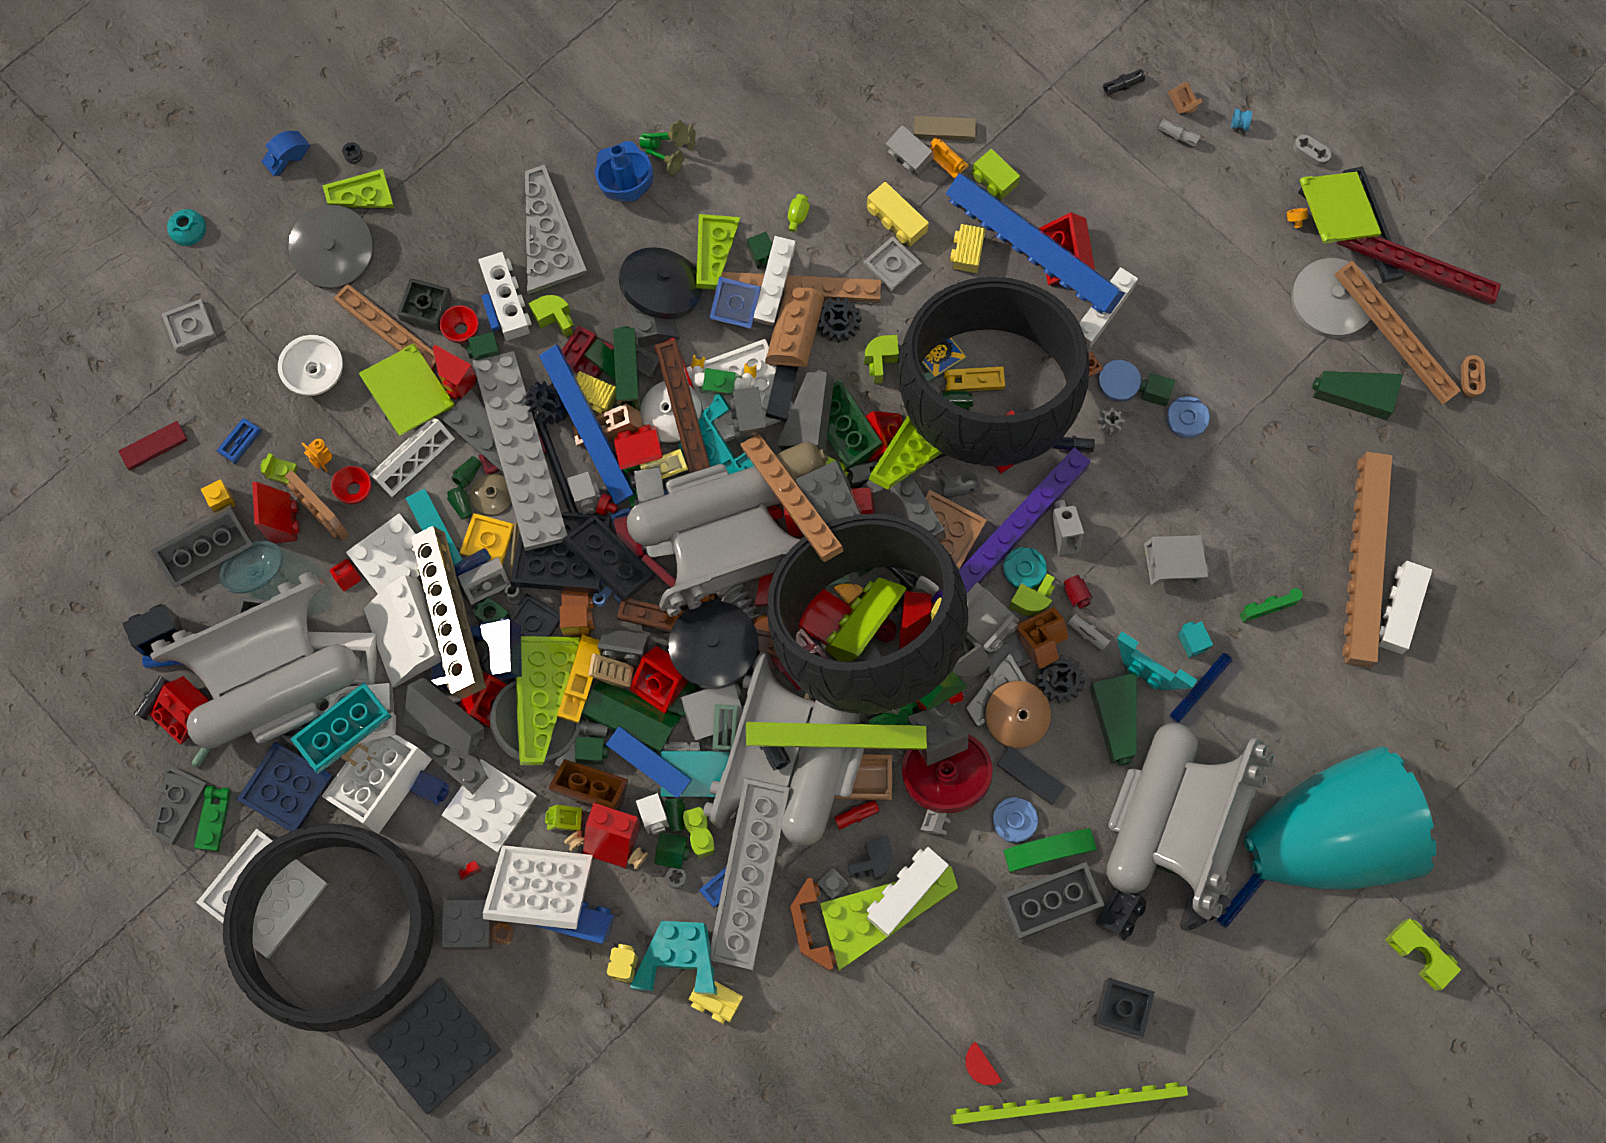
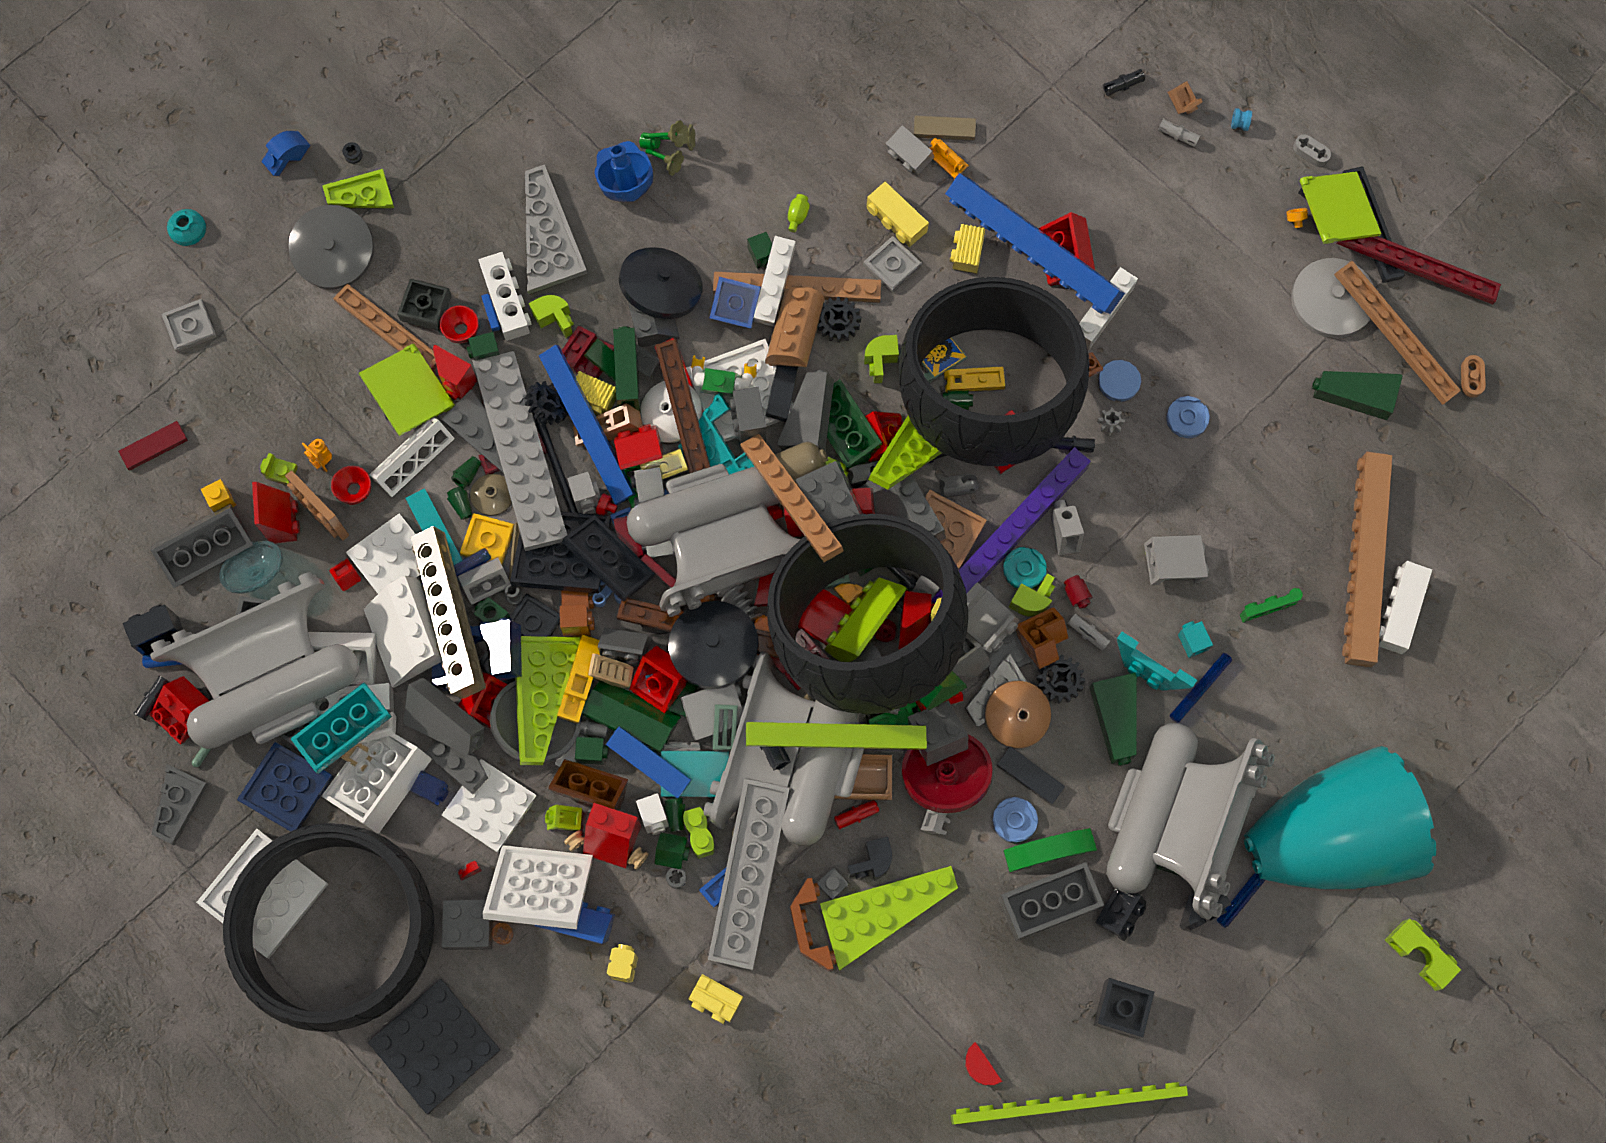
green plate [194,785,231,852] -> none
blue tile [217,417,262,464] -> none
white dish [278,335,343,396] -> none
teal wing [630,921,717,995] -> none
lime wing [696,214,740,290] -> none
white brick [866,847,949,937] -> none
lime brick [972,149,1020,201] -> none
dark green brick [1140,373,1175,407] -> none

